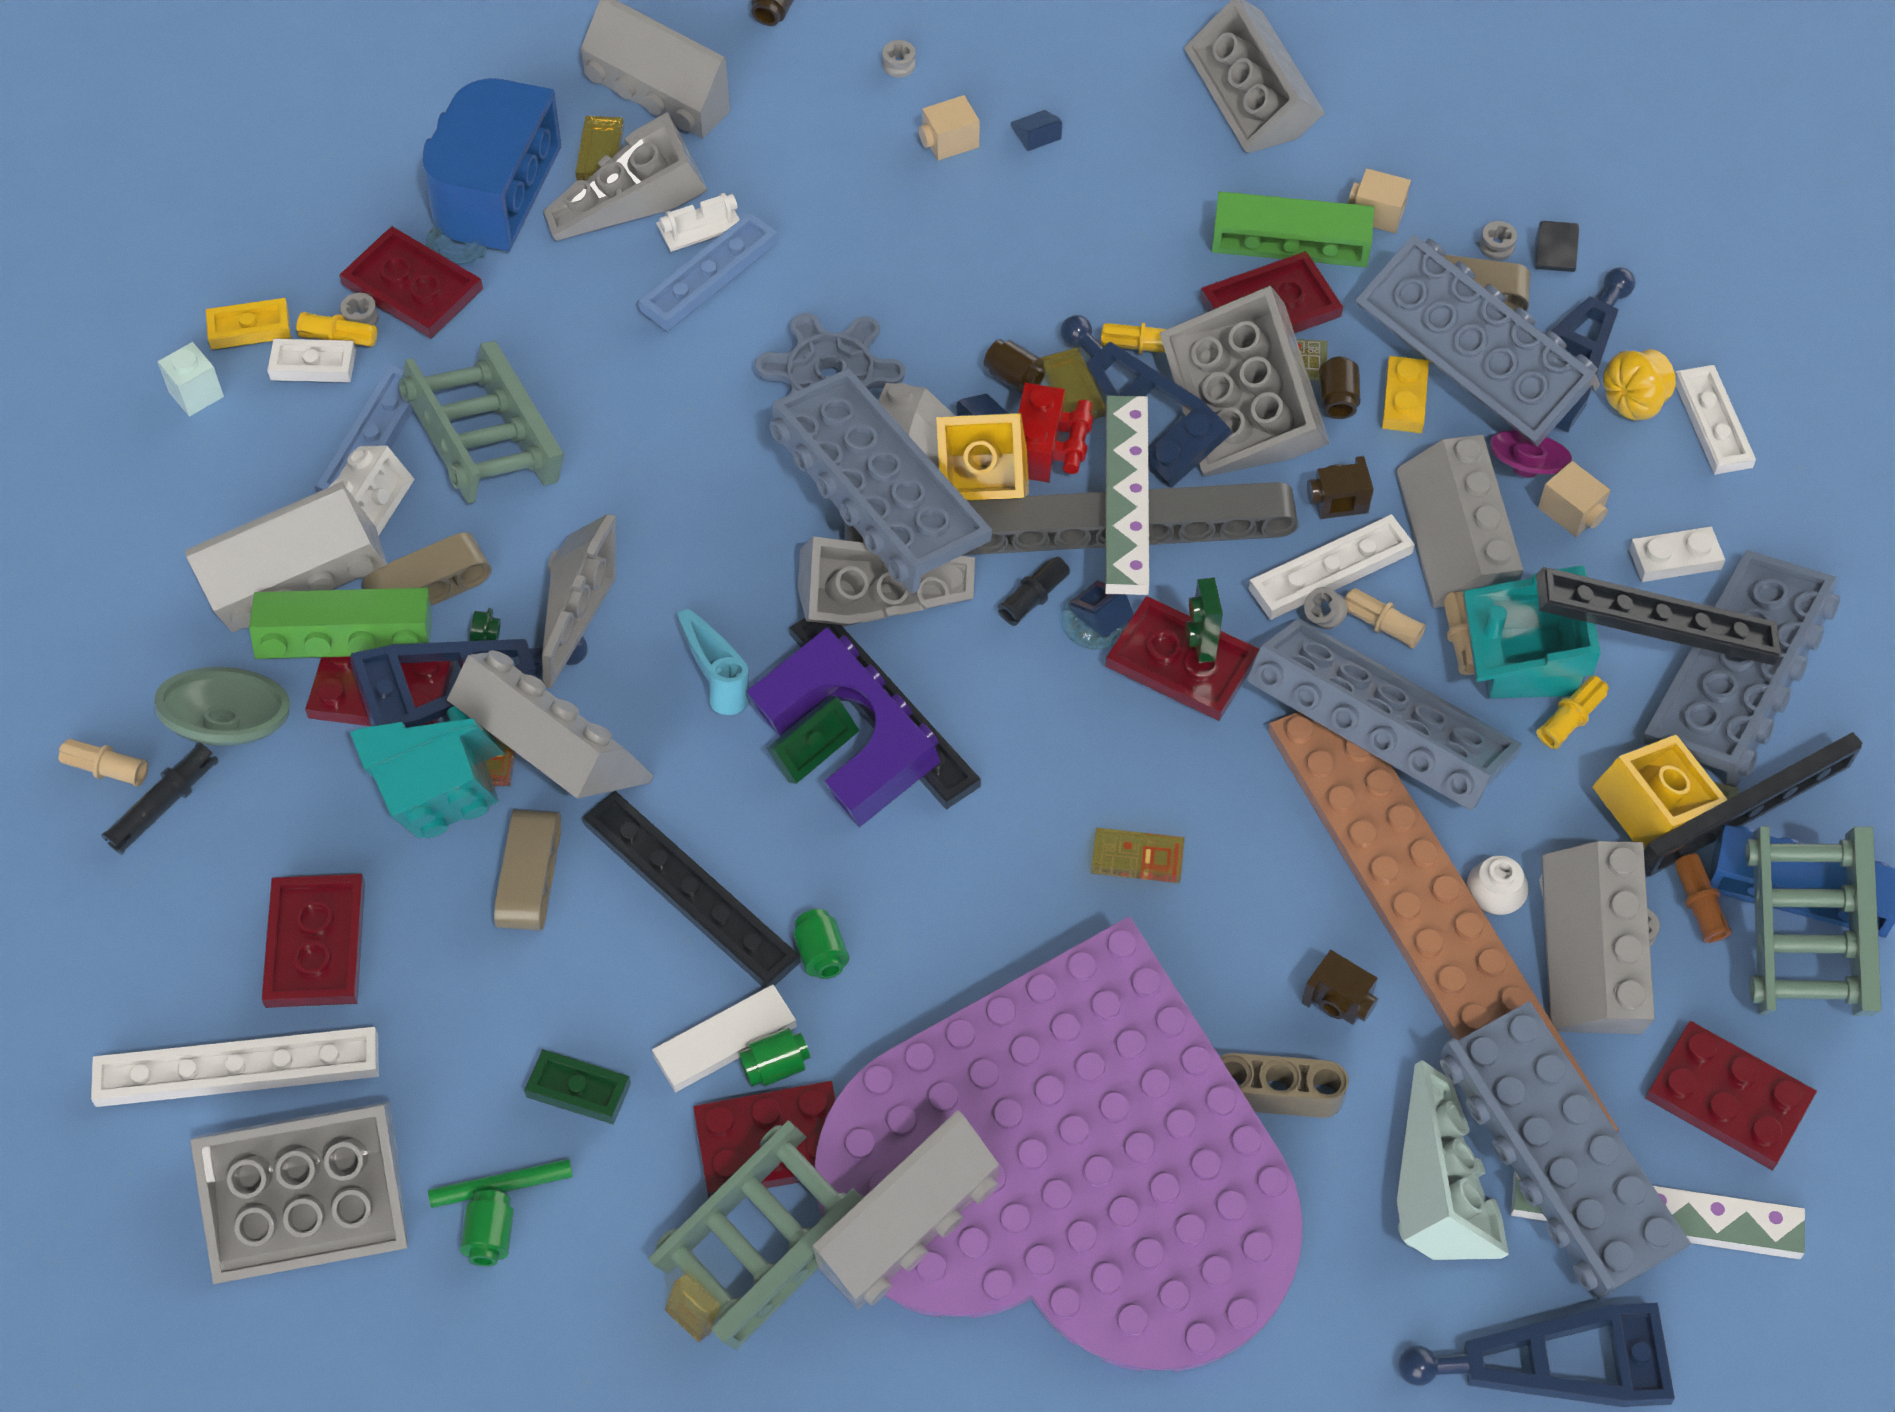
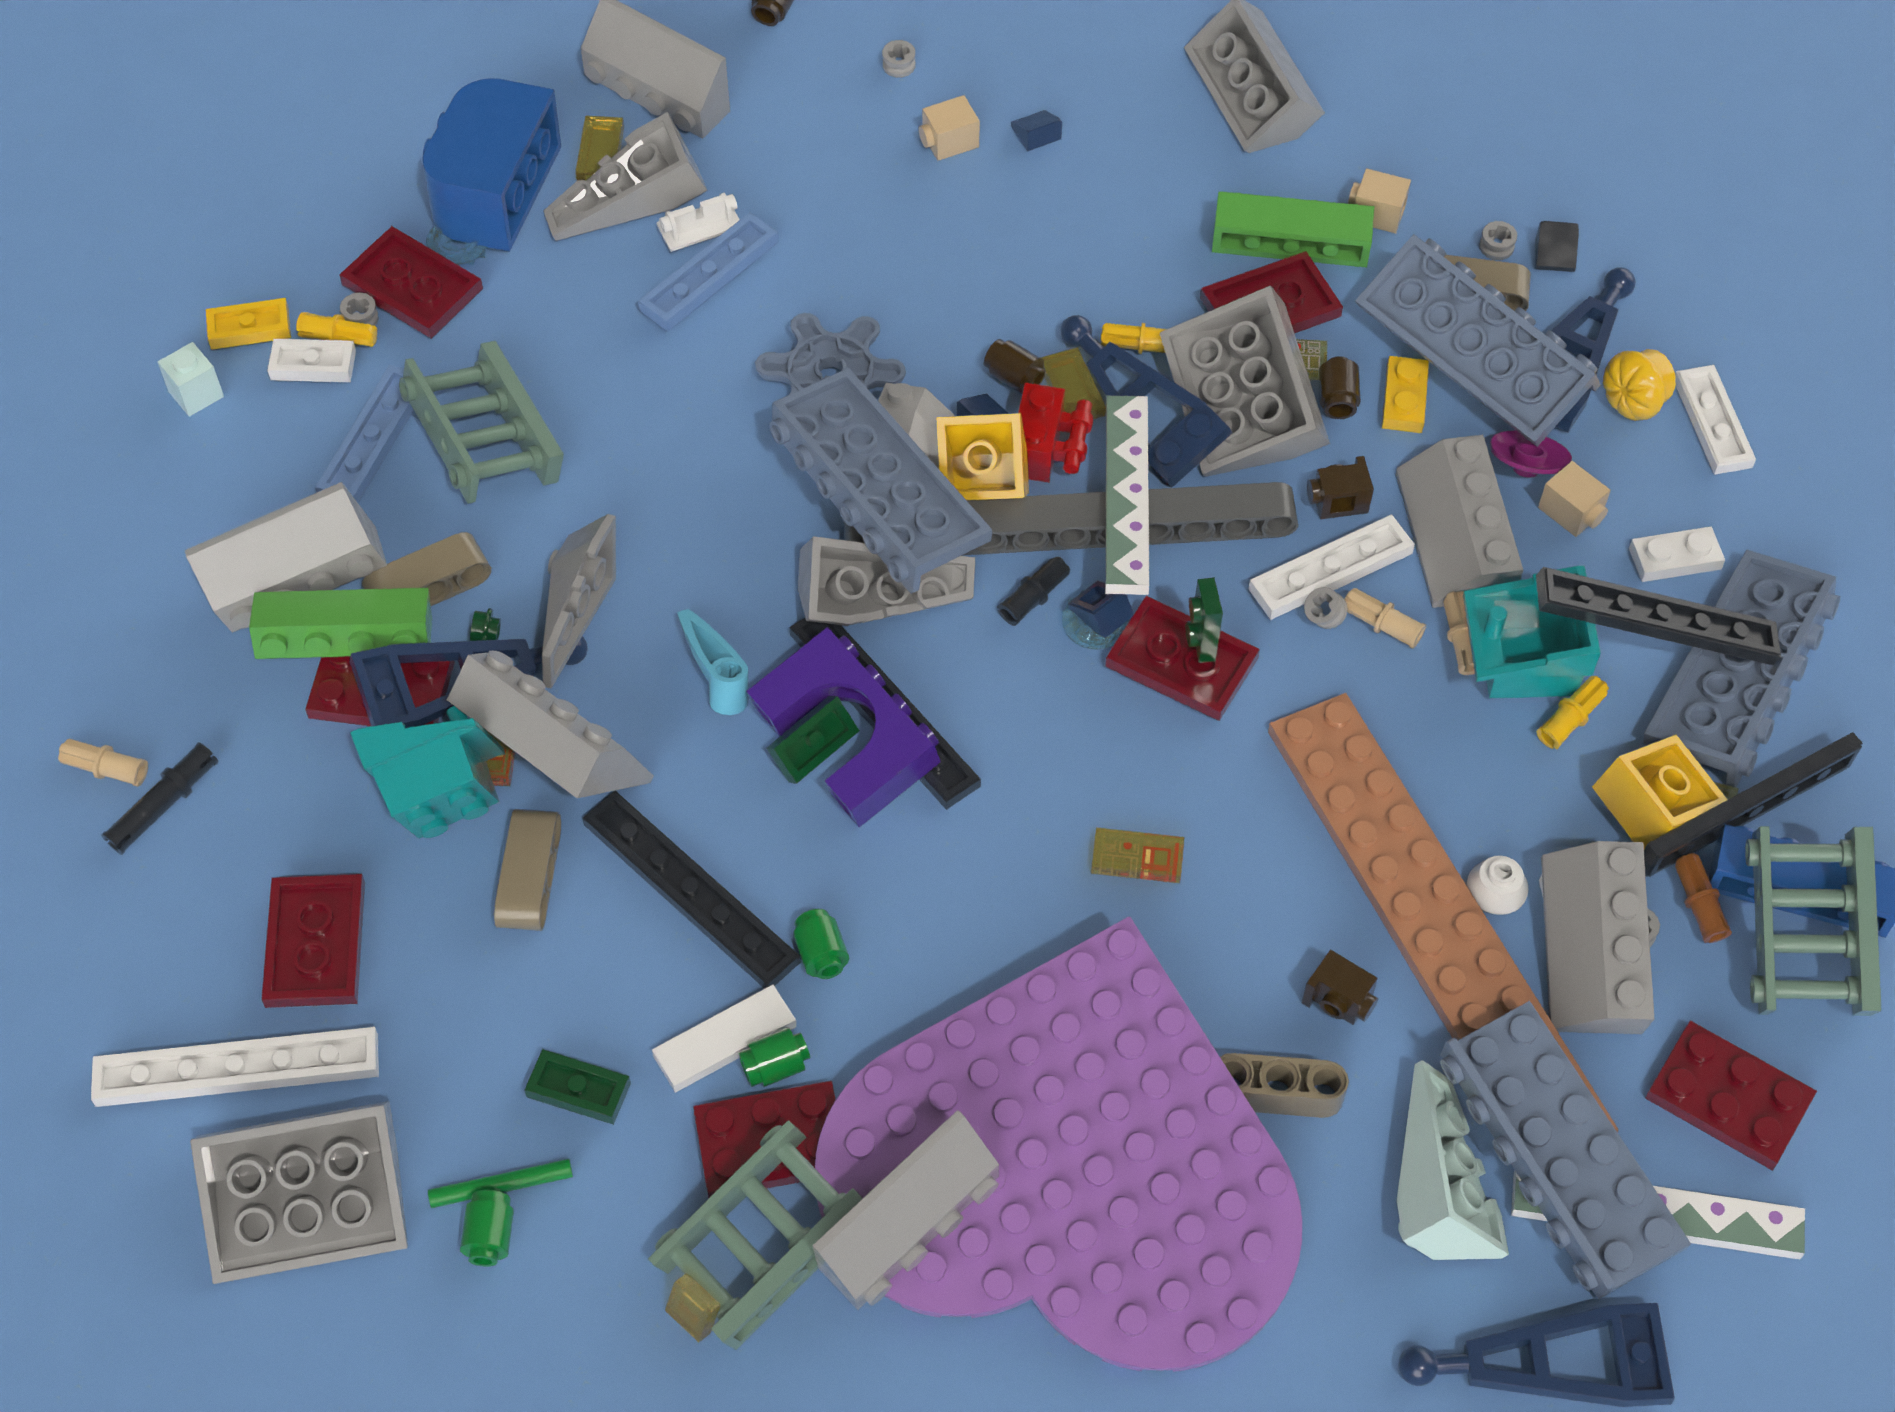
sand green dish [154,667,290,746] -> none
white bracket [329,446,414,536] -> none
sand blue bracket [1247,618,1522,810] -> none

